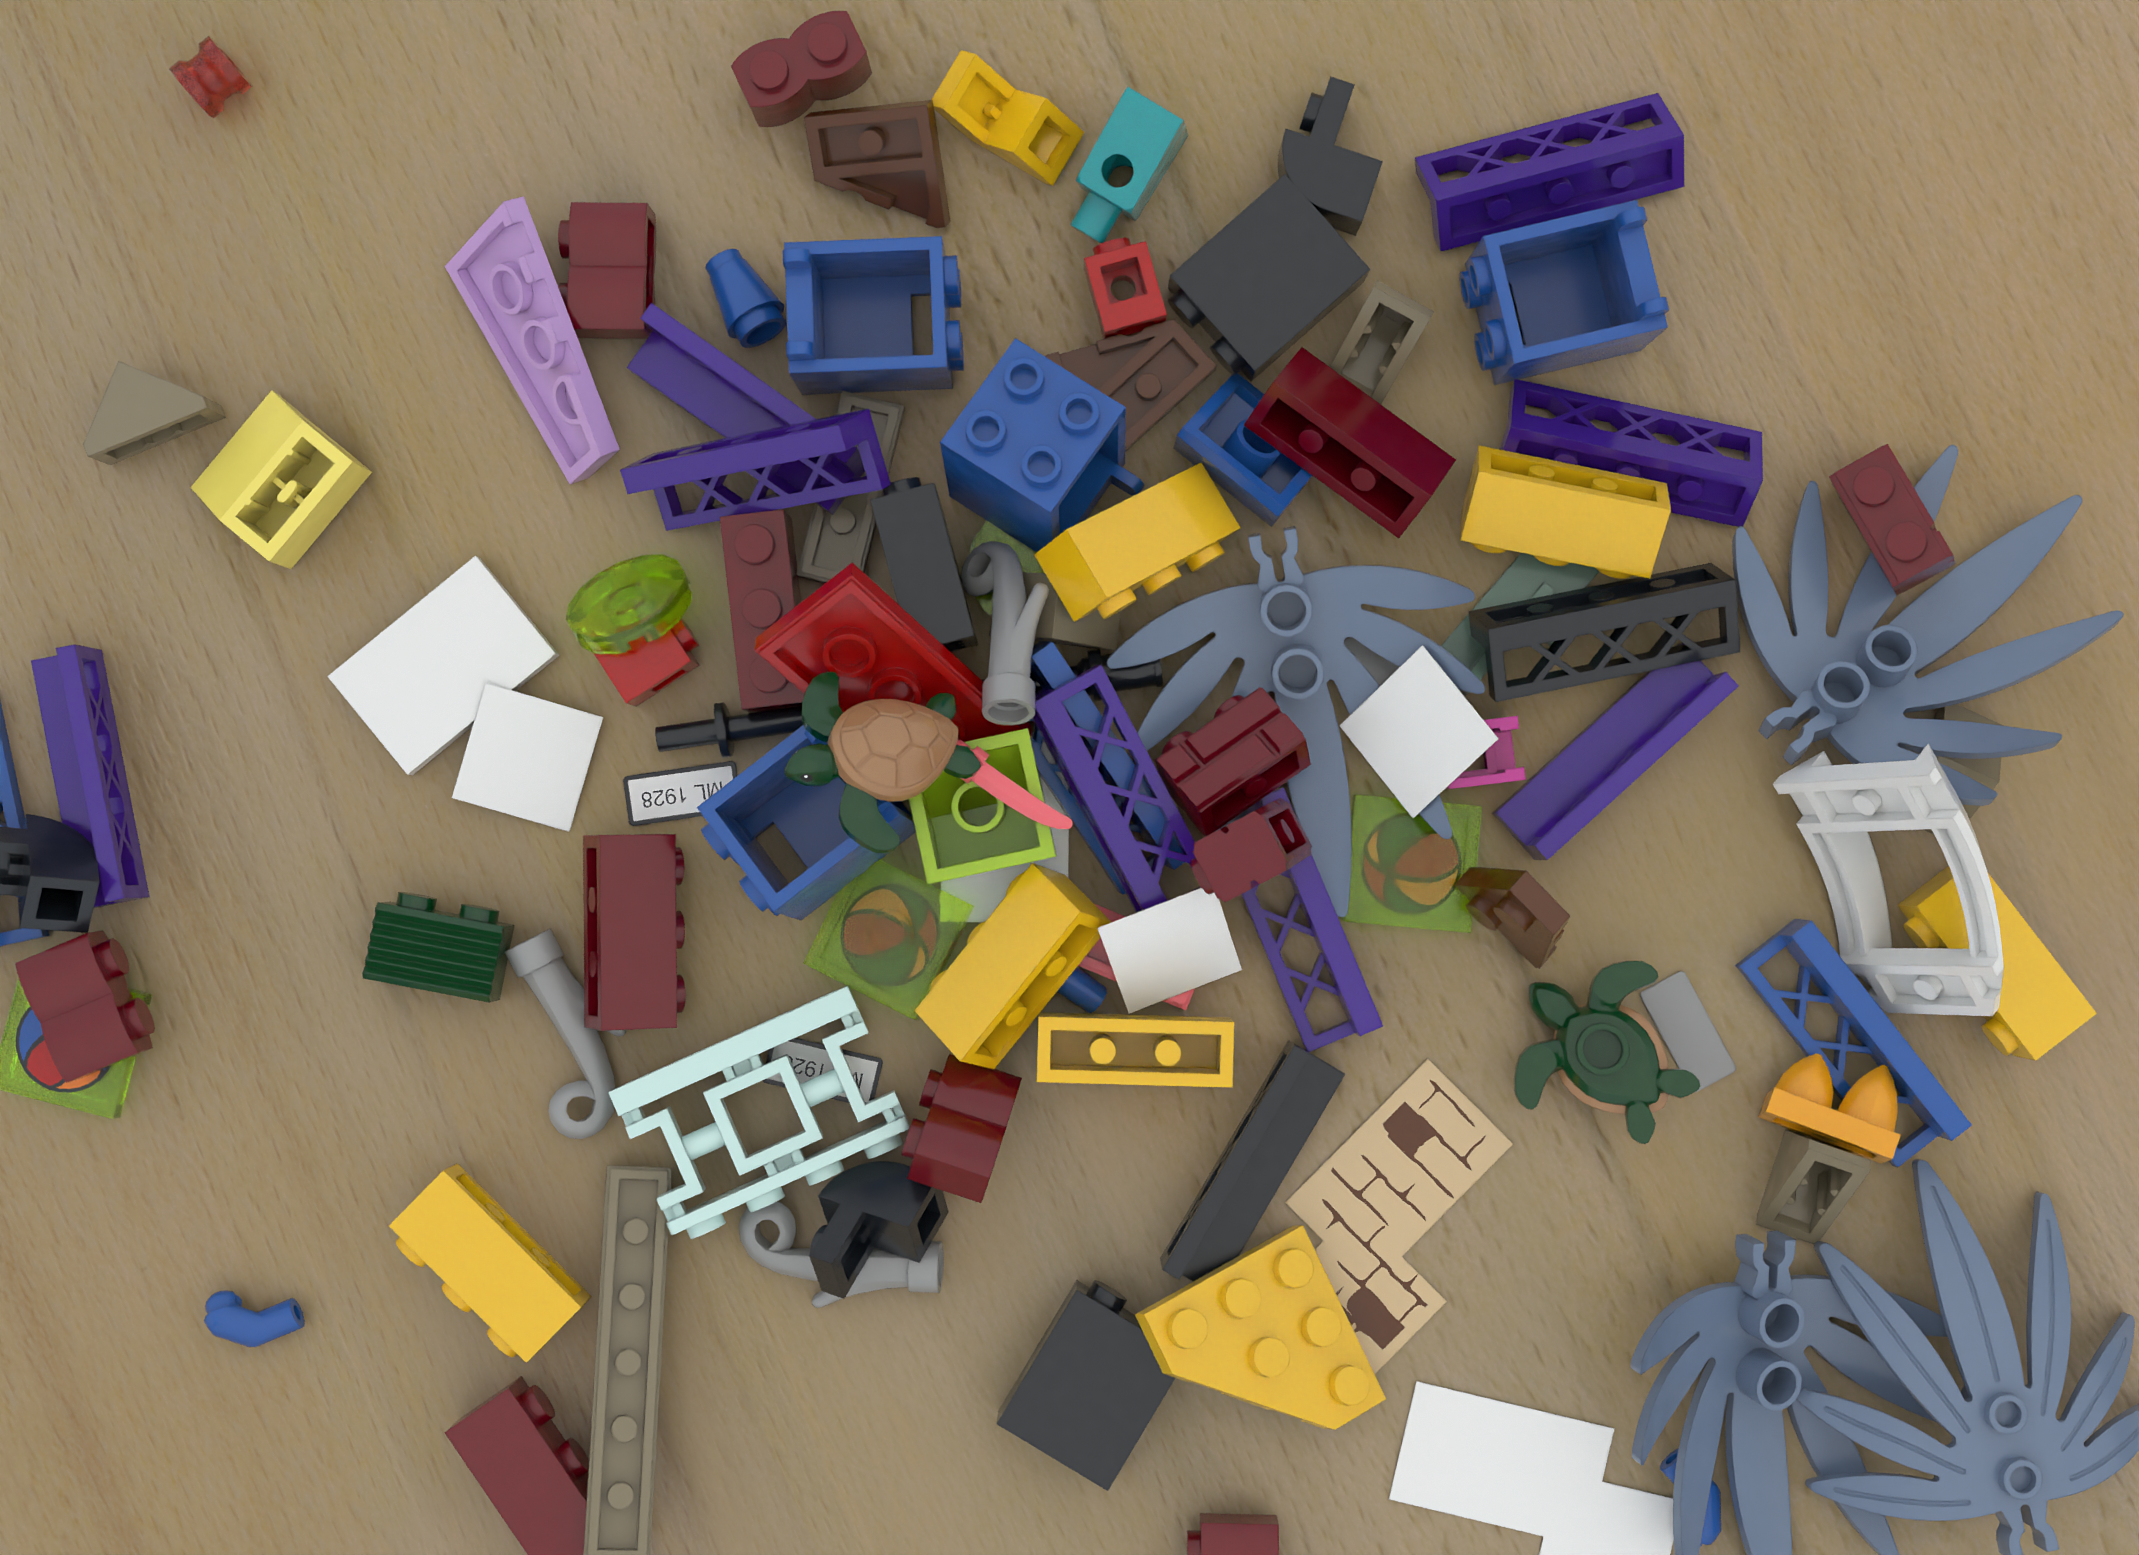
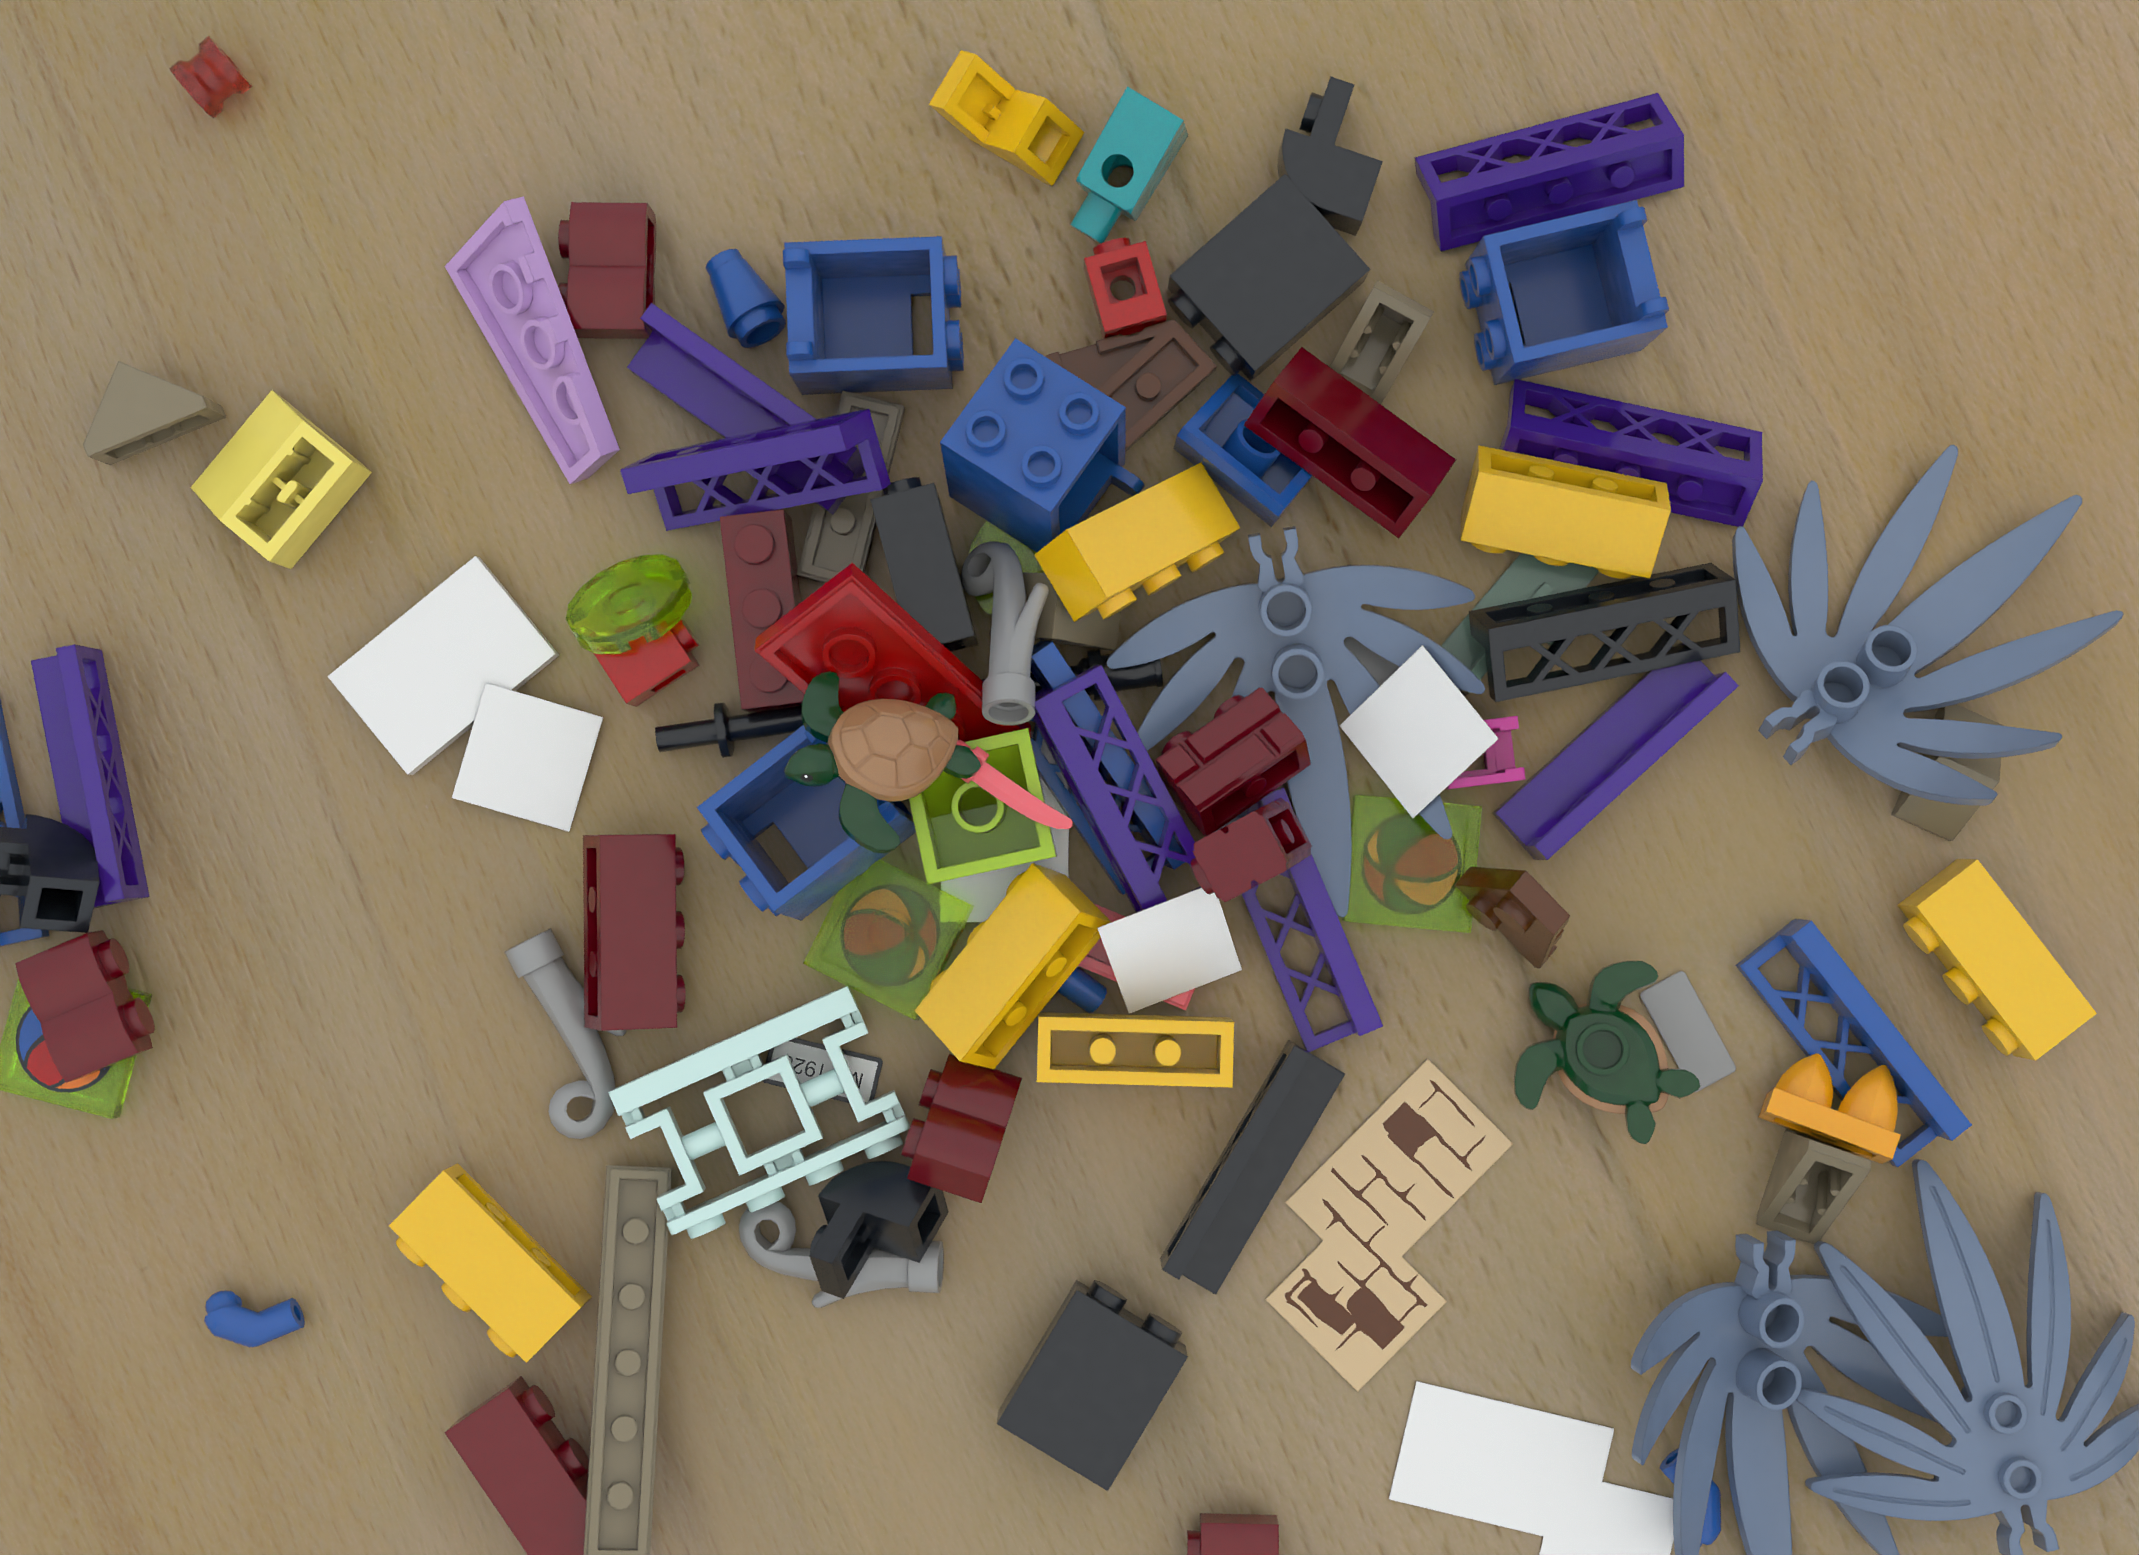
dark green brick [362,892,515,1003] -> none
white sticker [623,761,737,826] -> none
dark red brick [731,11,872,127] -> none
reddish brown wing [804,100,951,228] -> none
yellow plate [1135,1225,1386,1430] -> none
white wedge [1773,744,2004,1016] -> none
dark red brick [1829,444,1955,595] -> none

